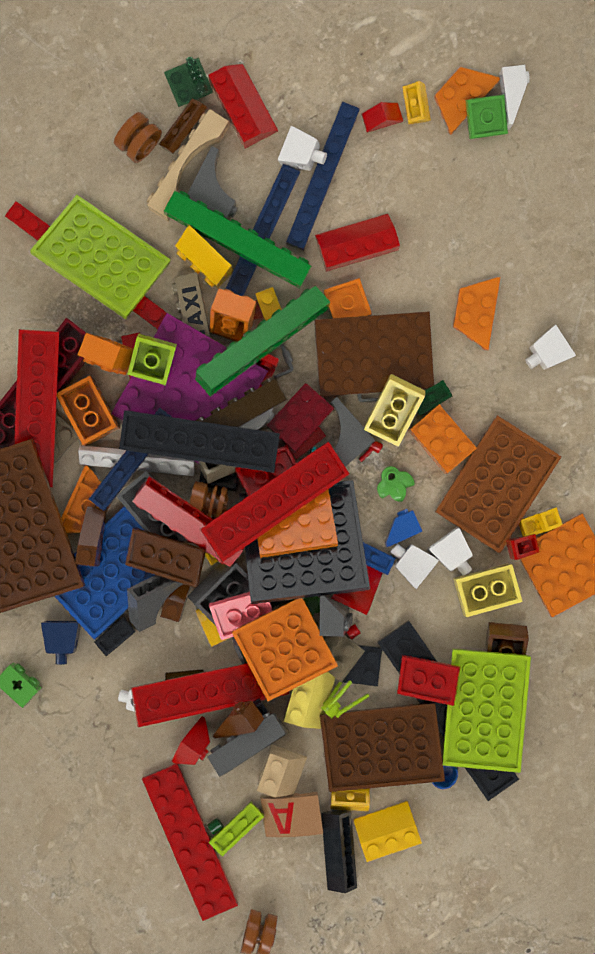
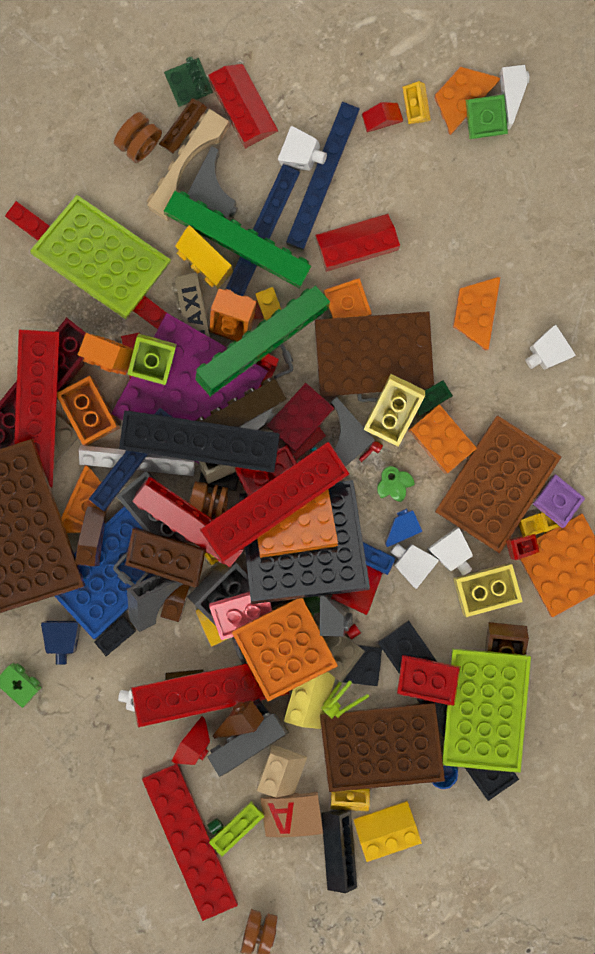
none -> dark grey piece [113,553,150,587]
none -> medium lavender tile [533,474,585,528]

